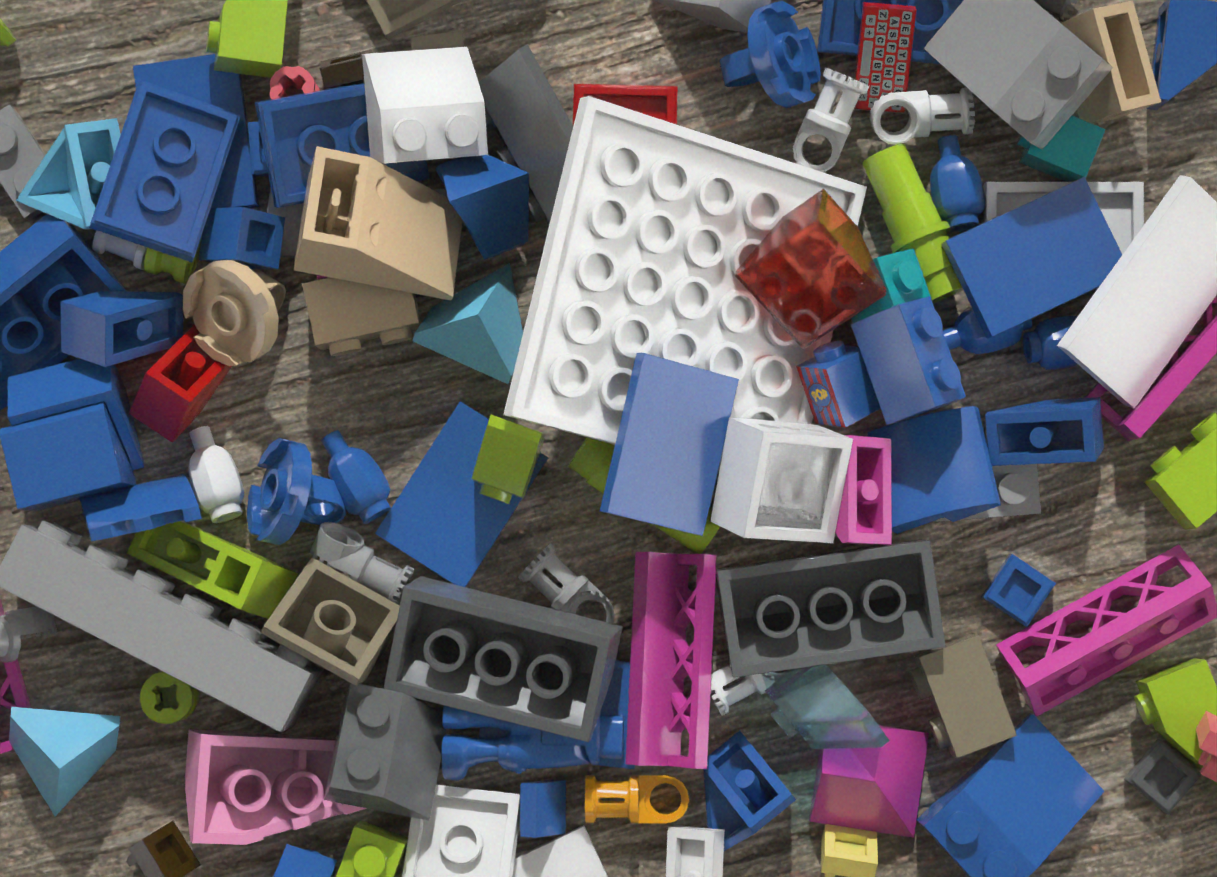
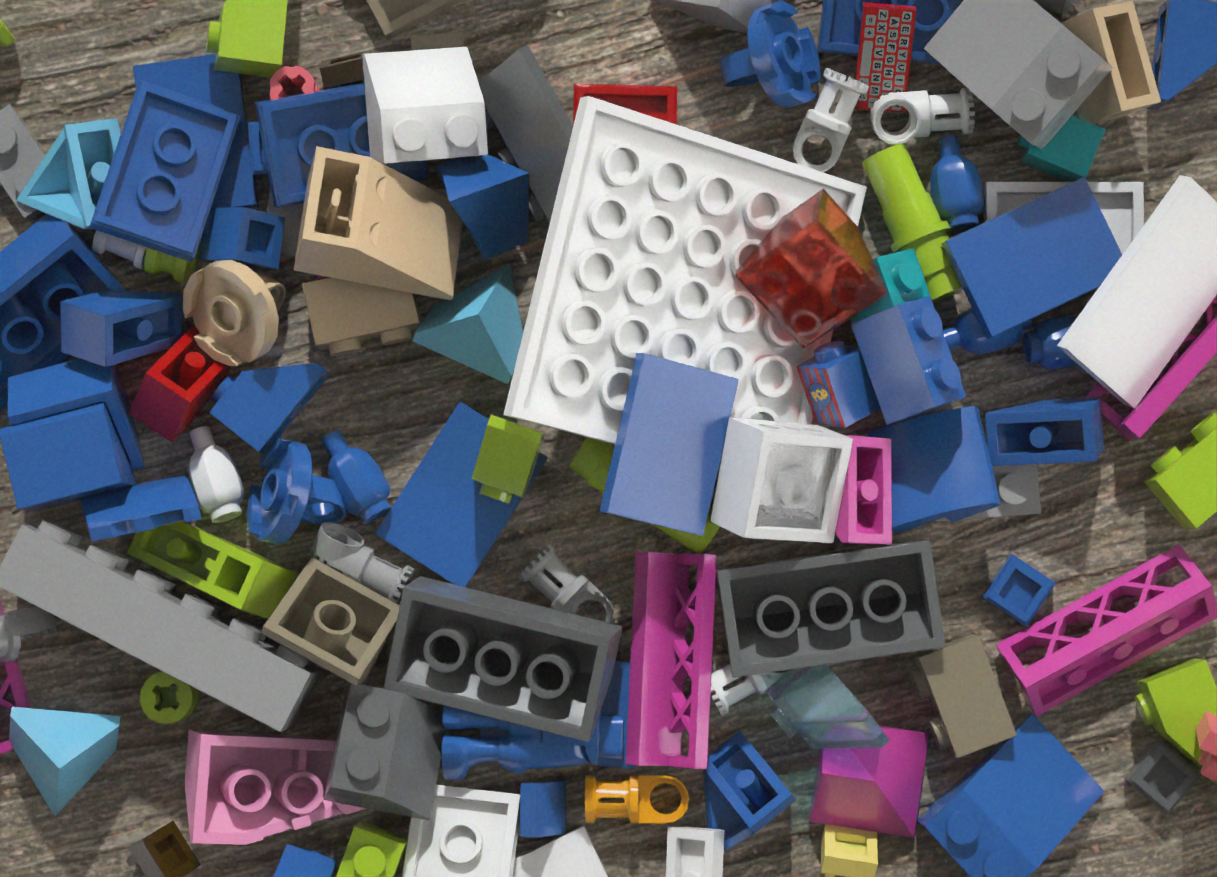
none -> blue slope [209,363,331,453]

